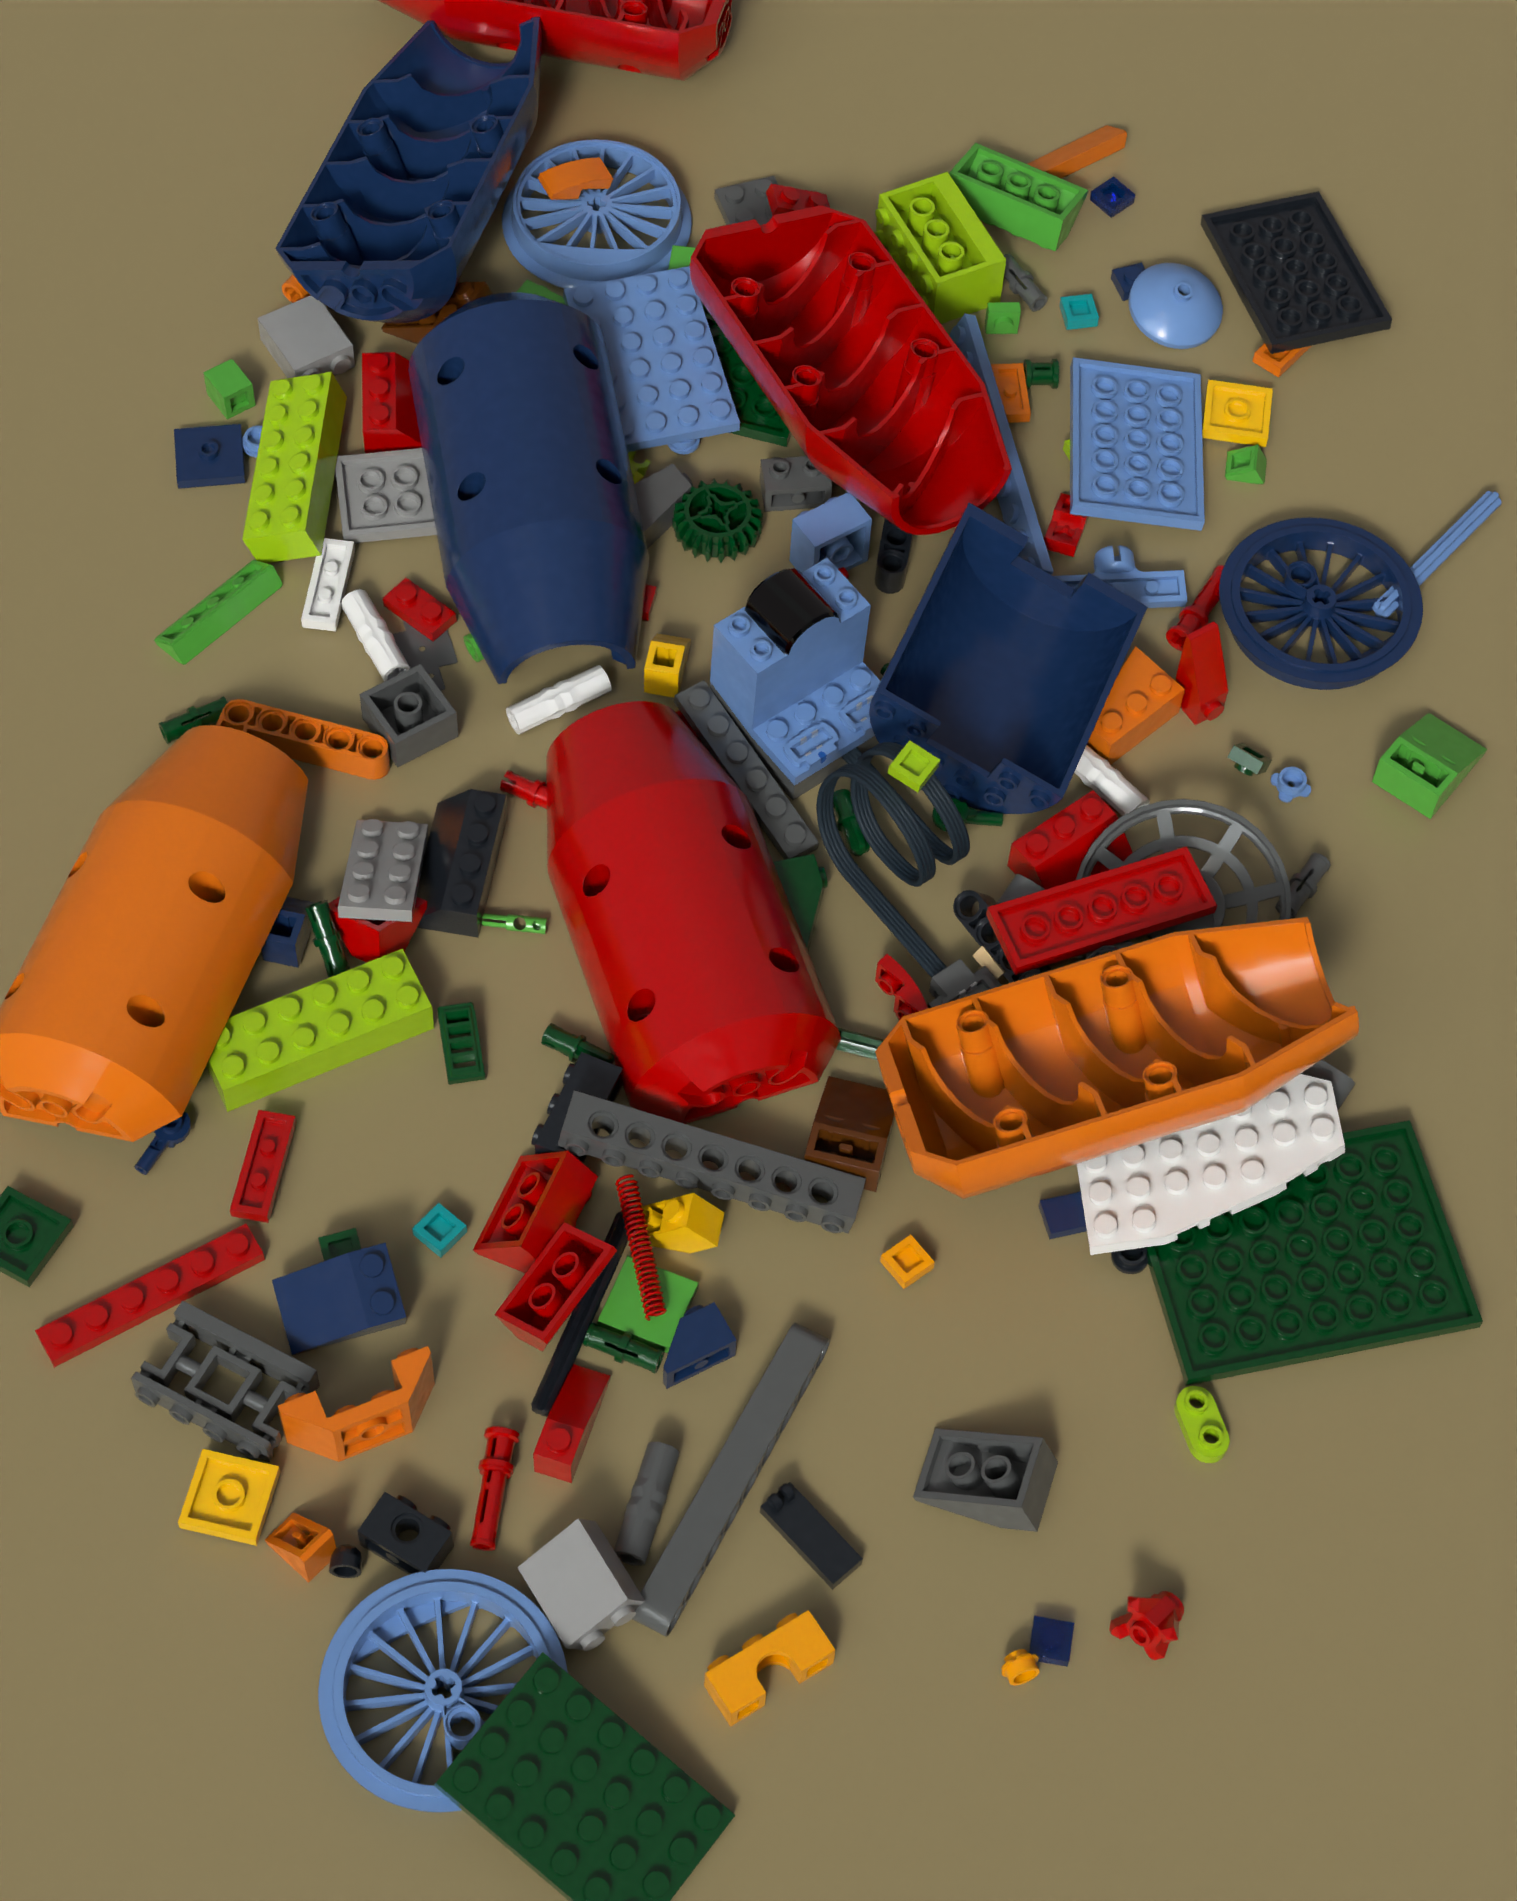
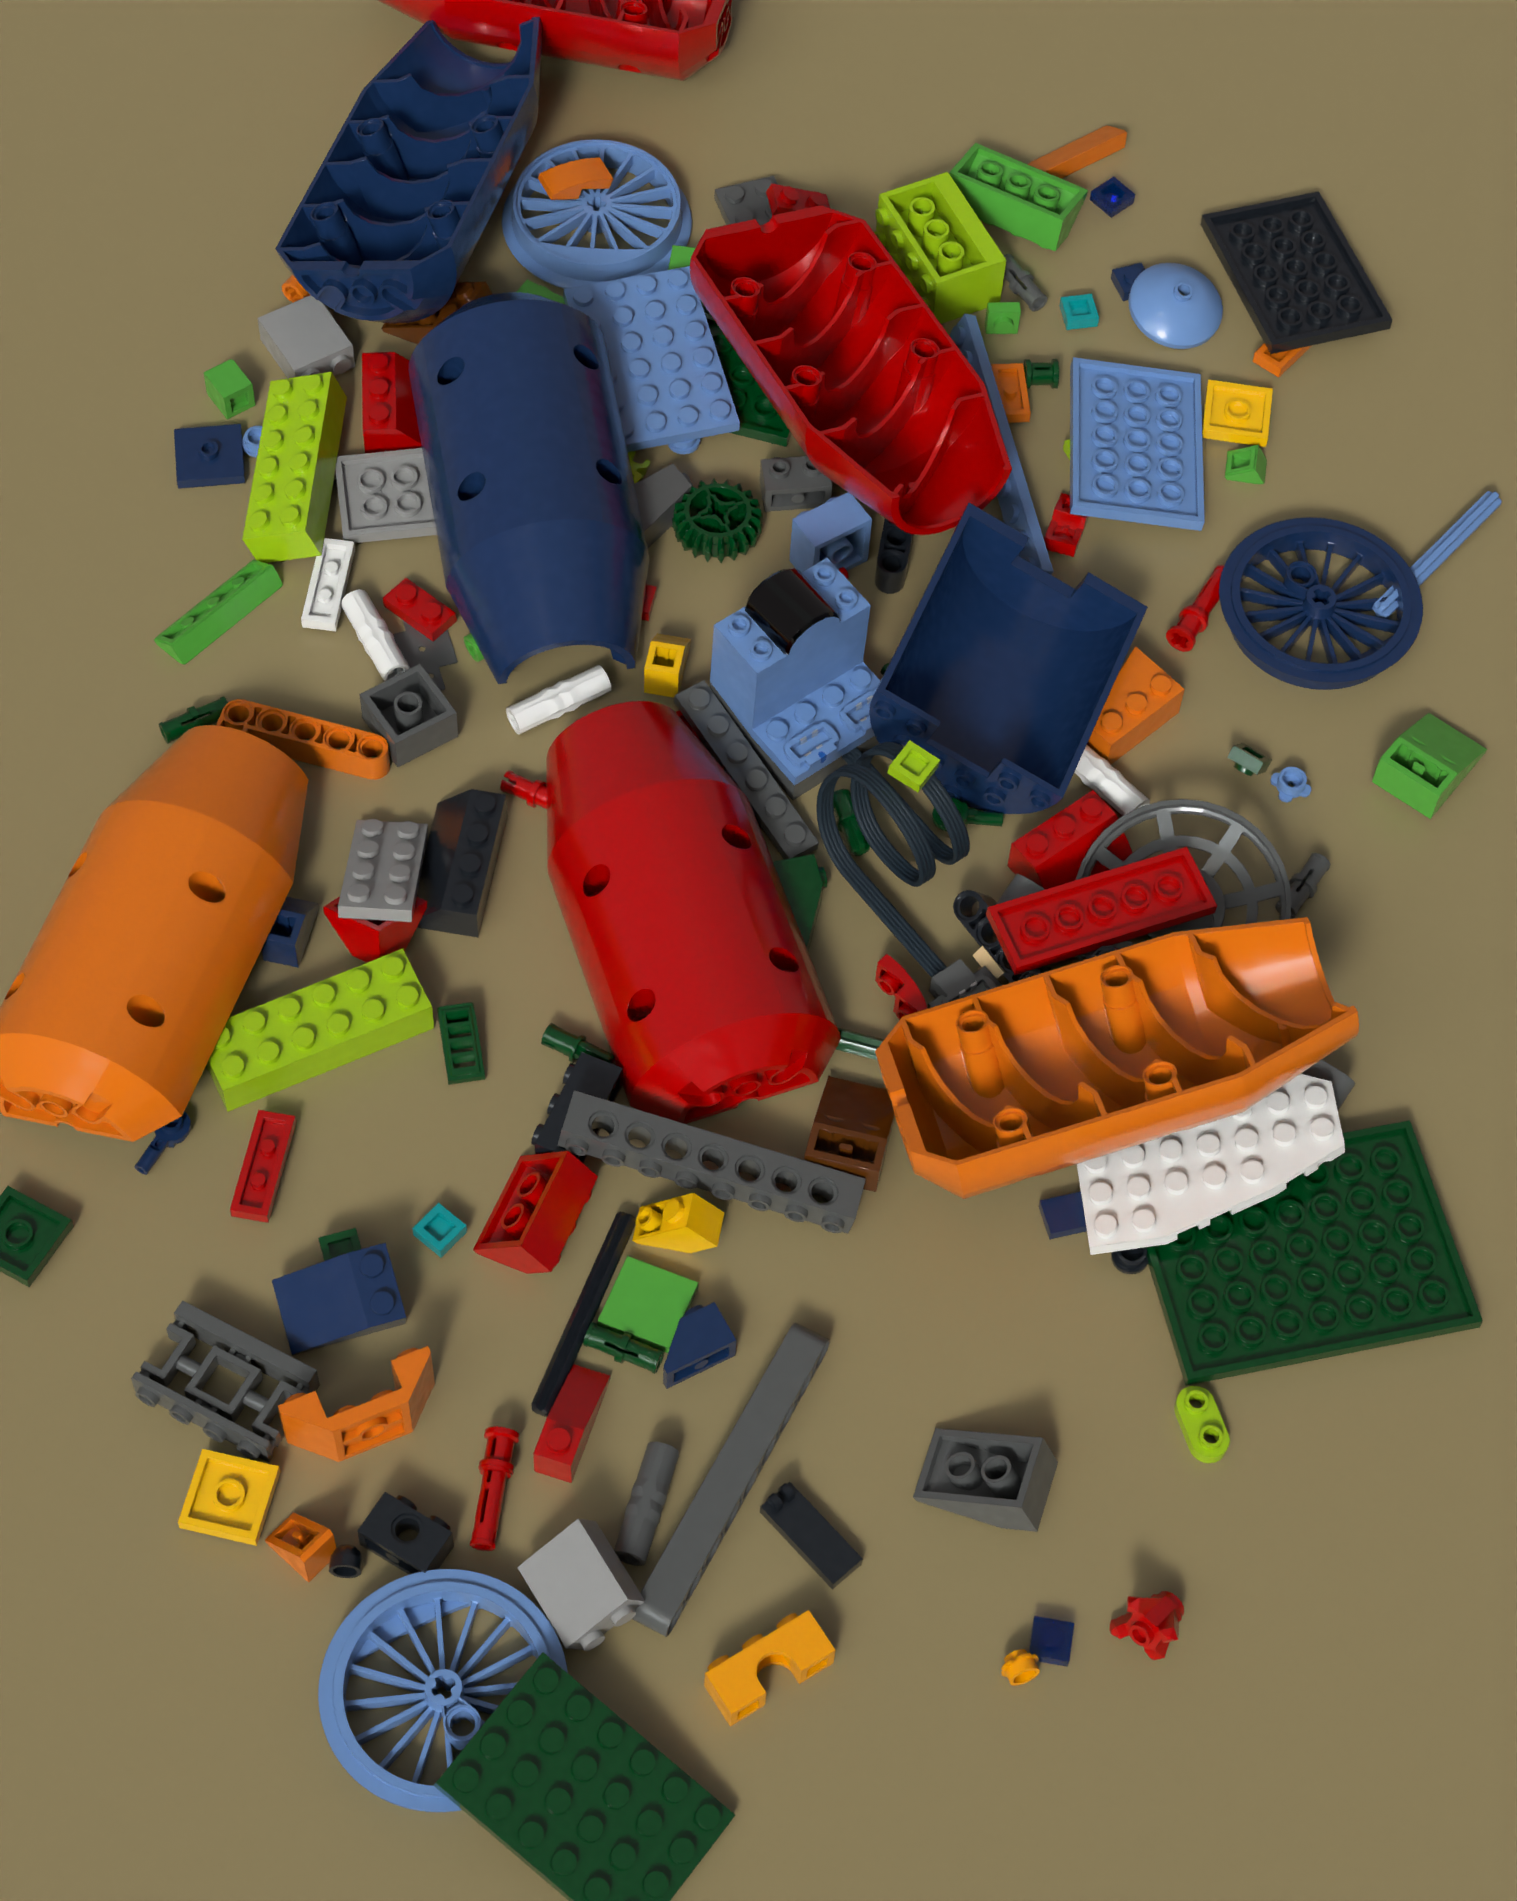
red plate [35,1223,265,1368] -> none
dark green pin [305,900,350,977] -> none
bright green pin [481,913,548,934] -> none
red slope [494,1222,617,1352] -> none
red piece [615,1174,667,1321] -> none
light orange plate [880,1234,935,1289] -> none
medium blue plate [1054,545,1188,608] -> none
red slope [1175,621,1228,725] -> none

